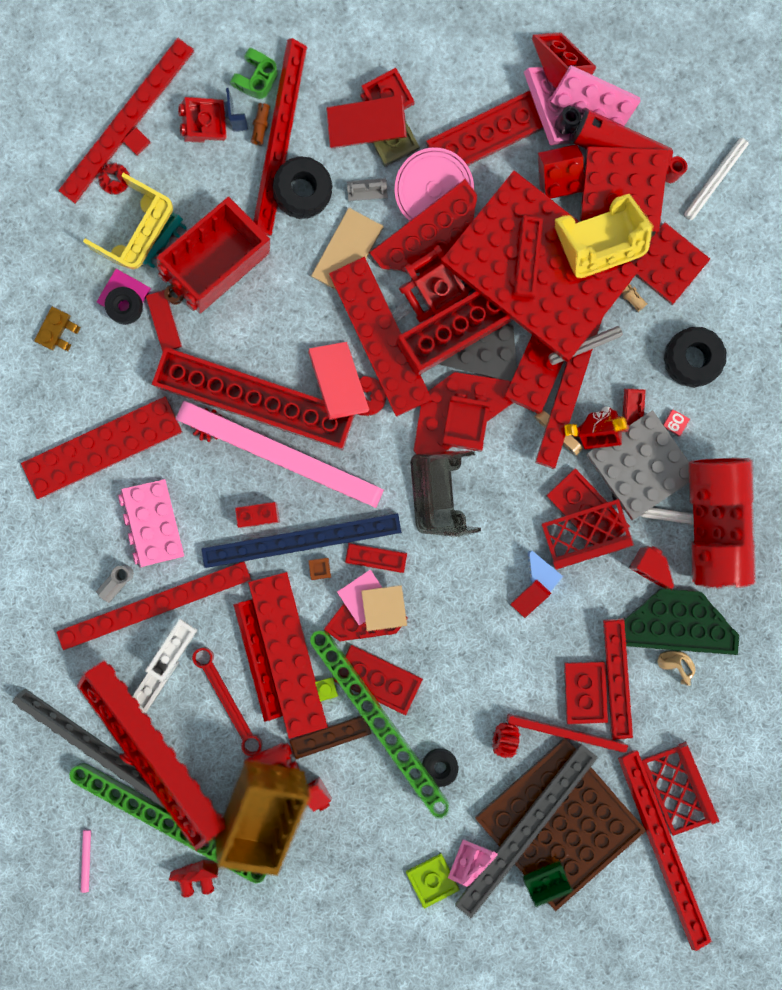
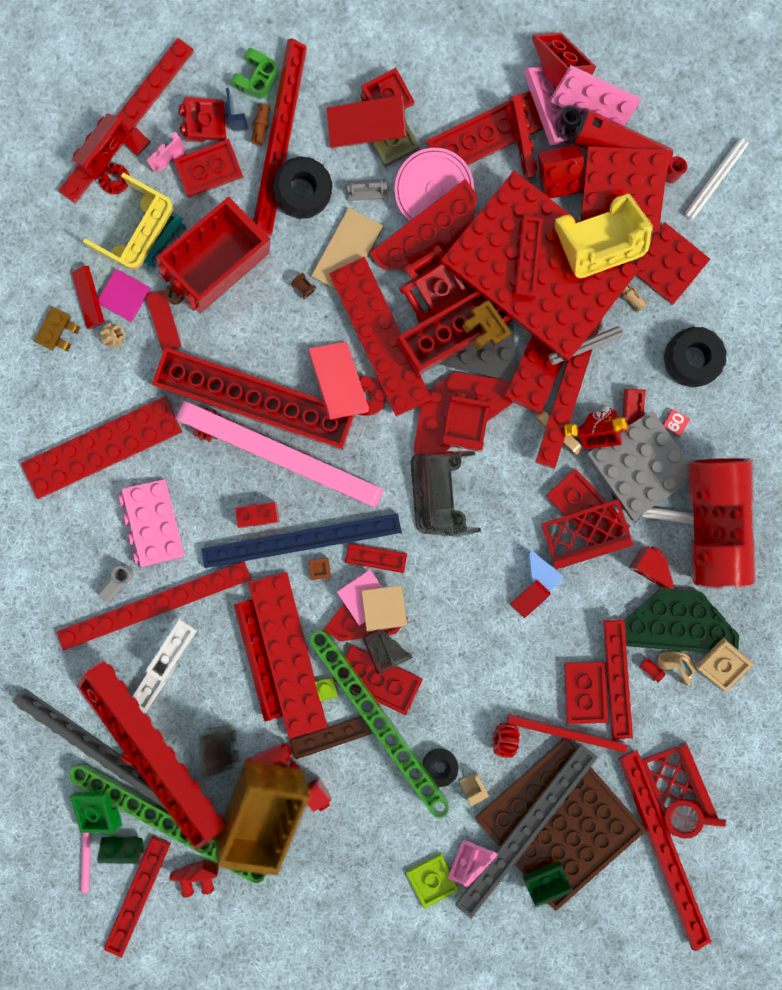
black tyre [105,287,143,325] -> none
red piece [192,647,263,756] -> none
none -> green plate [70,792,122,835]
none -> red slope [71,113,131,180]
none -> red tile [72,266,105,329]
none -> dark green bracket [97,836,144,864]
none -> tan gear [99,323,125,348]
none -> red tile [103,835,171,958]
none -> bright pink wing [146,132,186,172]
none -> red plate [174,139,243,198]
none -> clear smoke slope [199,725,239,778]
none -> reddish brown bush [290,273,317,299]
none -> clear smoke wing [362,629,413,674]
none -> tan panel [459,772,489,806]
none -> pearl gold plate [462,300,512,350]
none -> red plate [508,94,537,178]
none -> red pin [639,657,666,682]
none -> piece [665,798,726,839]
none -> tan tile [695,638,754,692]

